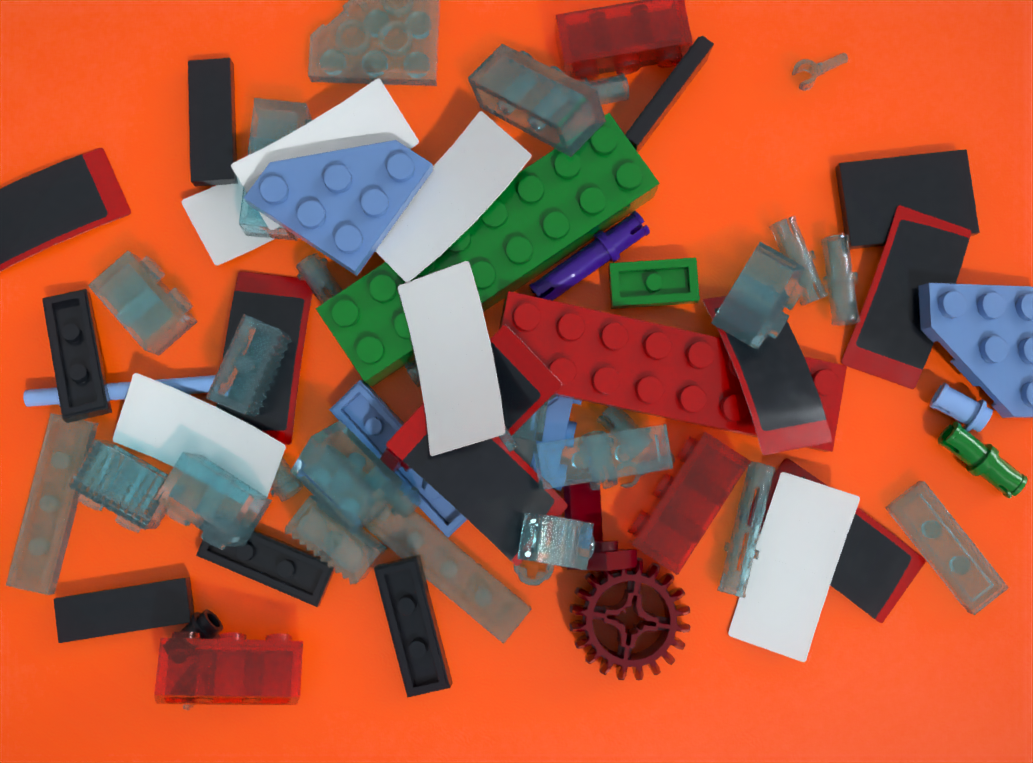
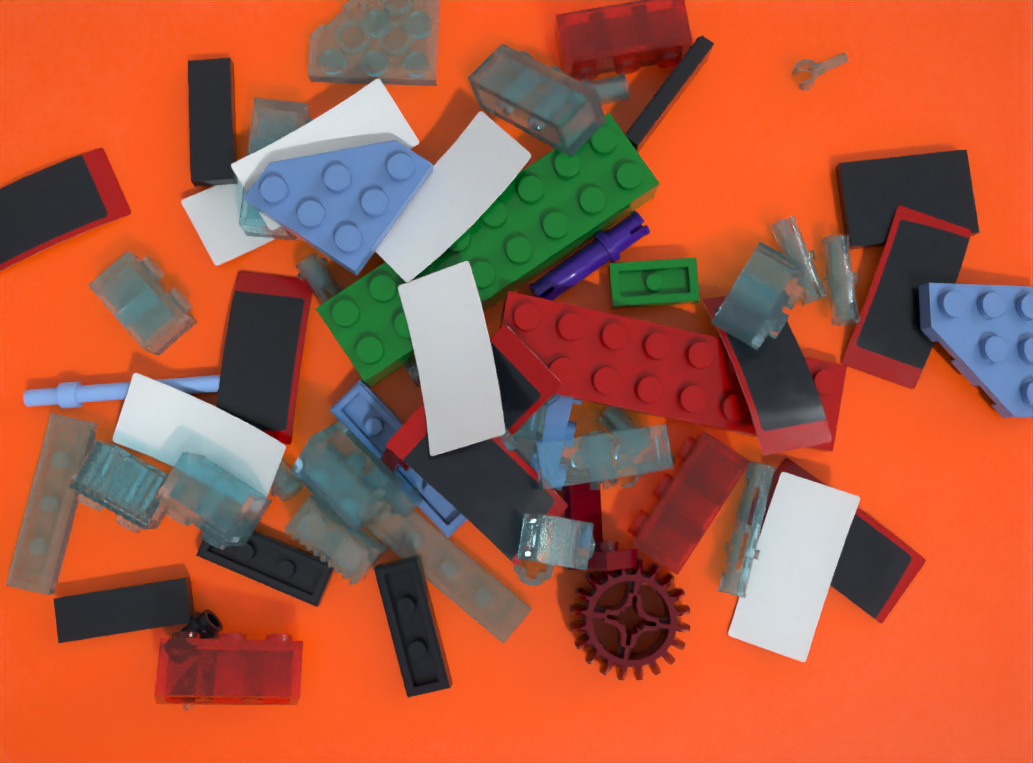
black tile [42,289,112,423] -> none
clear light blue brick [206,314,292,417] -> none
clear light blue tile [885,481,1009,615] -> none
light blue pin [929,382,993,432] -> none
green pin [937,421,1028,498] -> none

